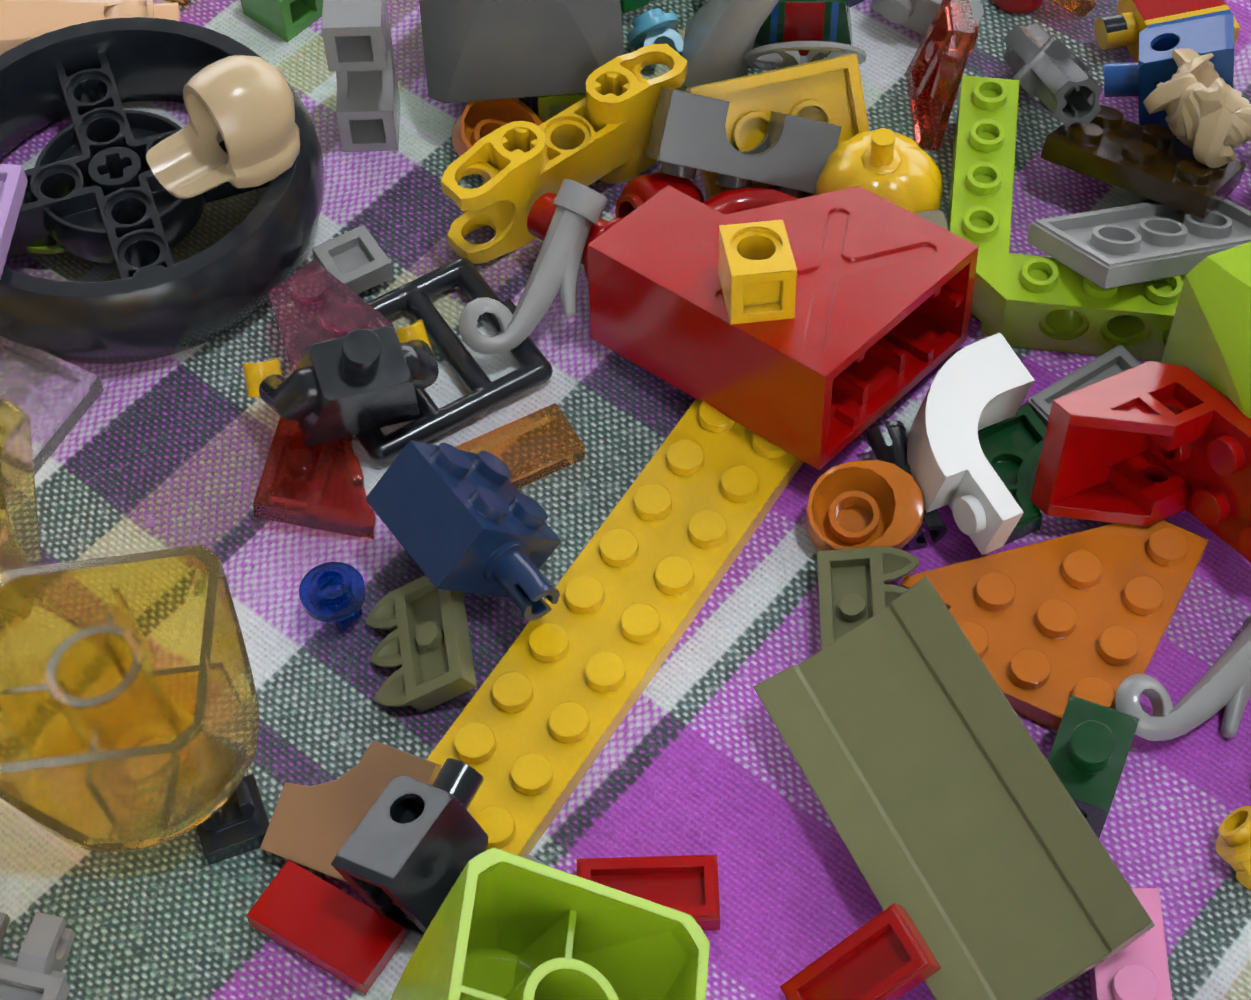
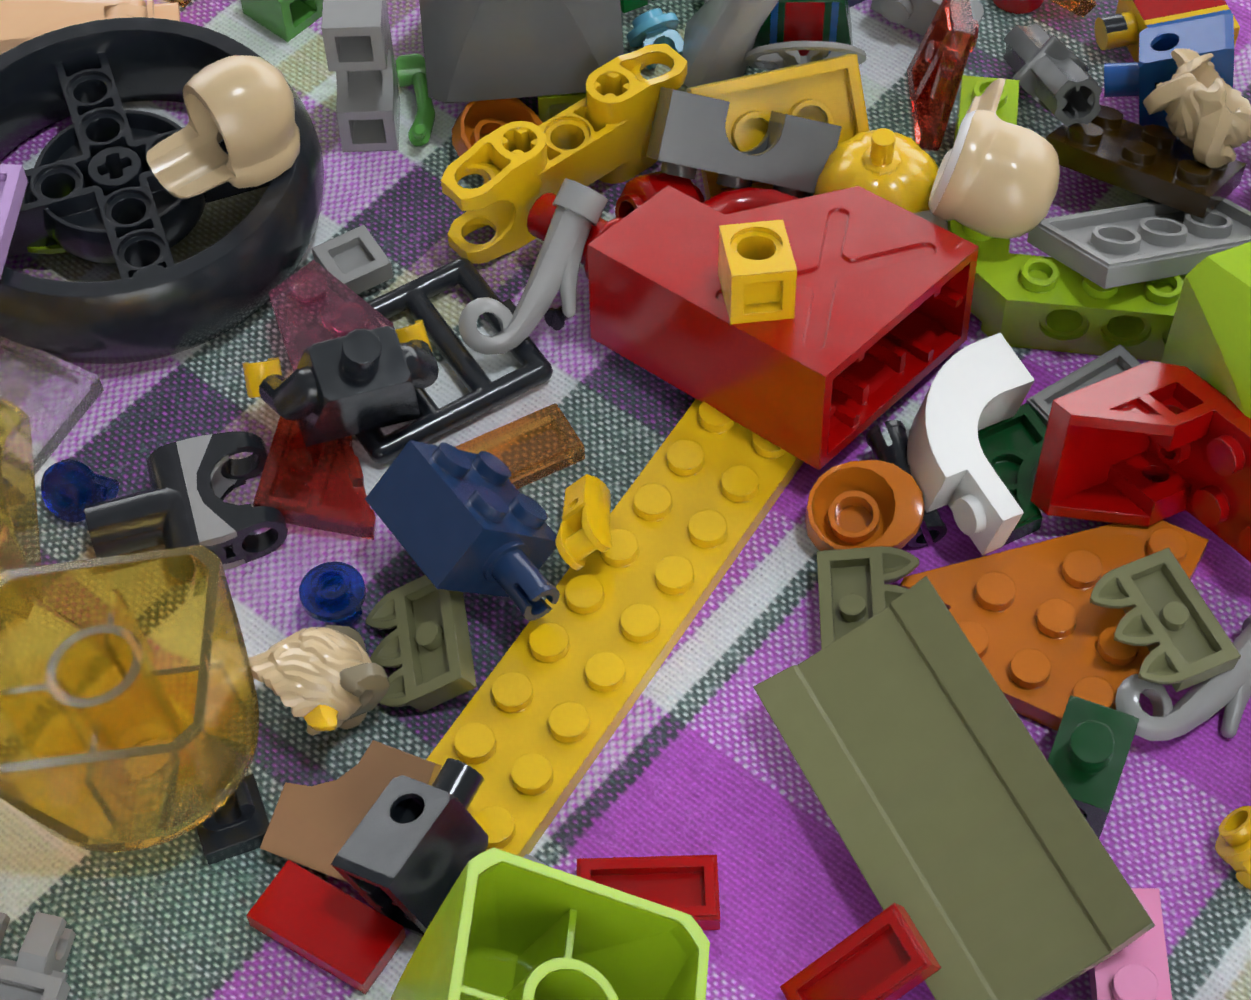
none -> clear blue plate [41,459,119,522]
none -> black connector [84,431,288,577]
none -> tan hair [244,625,390,736]
none -> bright green piece [395,53,435,147]
none -> black piece [544,305,568,331]
none -> yellow bar [555,474,612,570]
none -> tan piece [928,78,1060,239]
none -> olive plate [1090,548,1241,692]

